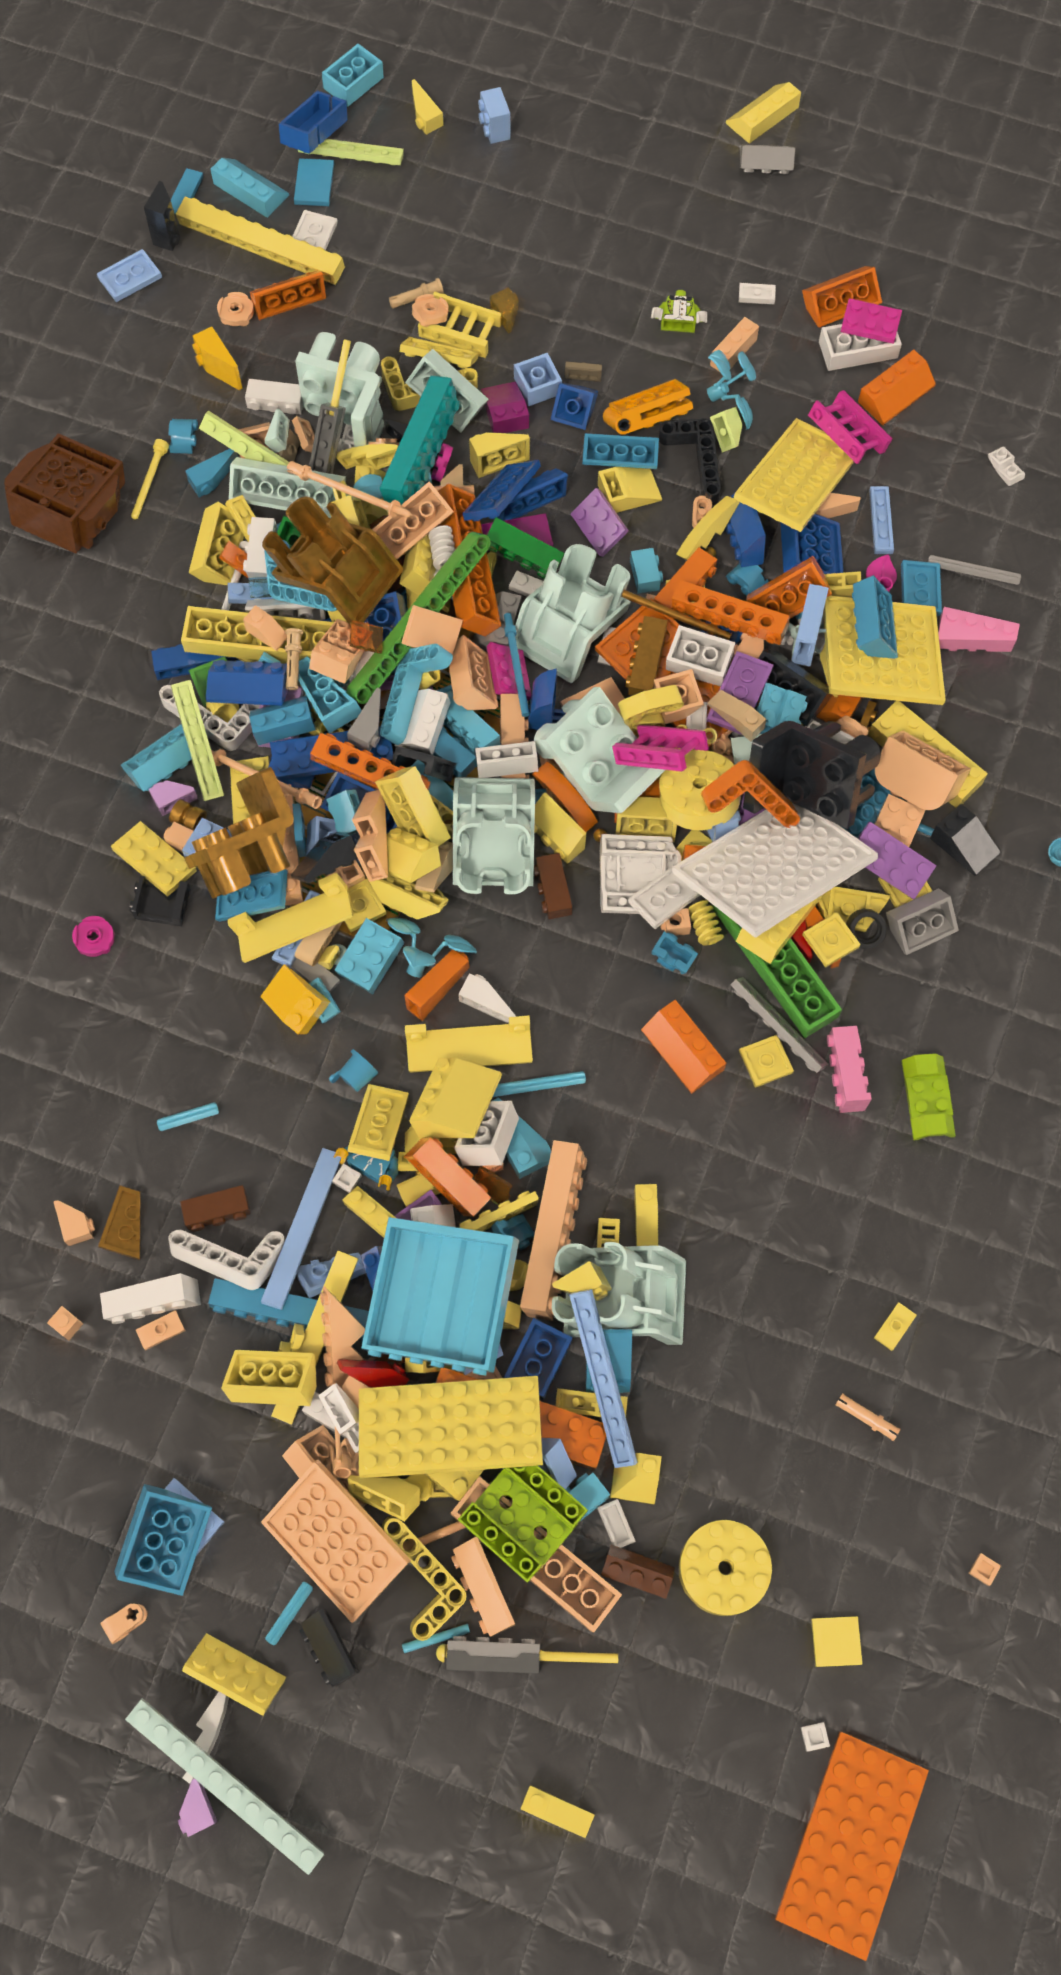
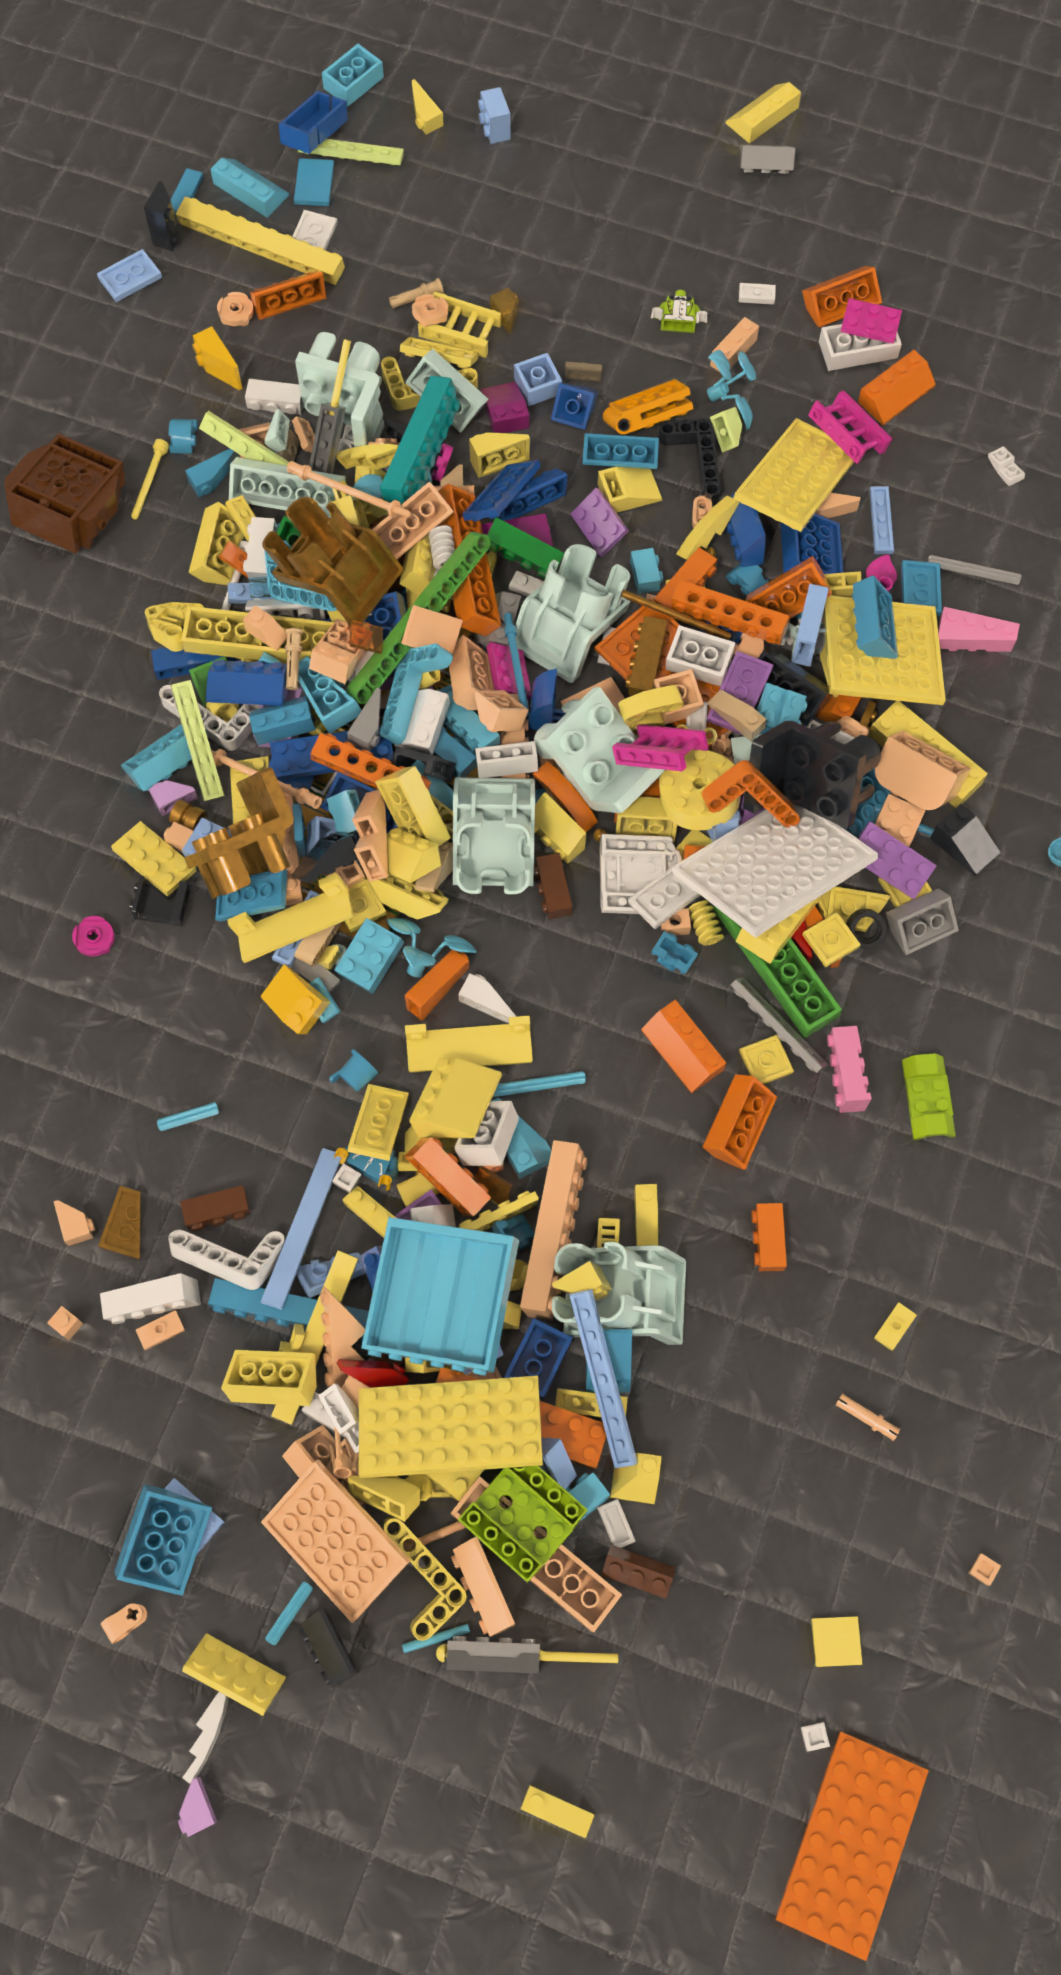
light aqua brick [125,1698,324,1875] -> none
light yellow brick [679,1520,772,1616] -> none
none -> light yellow connector [145,602,204,652]
none -> light nougat slope [475,690,529,733]
none -> orange slope [703,1074,777,1170]
none -> orange brick [751,1203,787,1272]

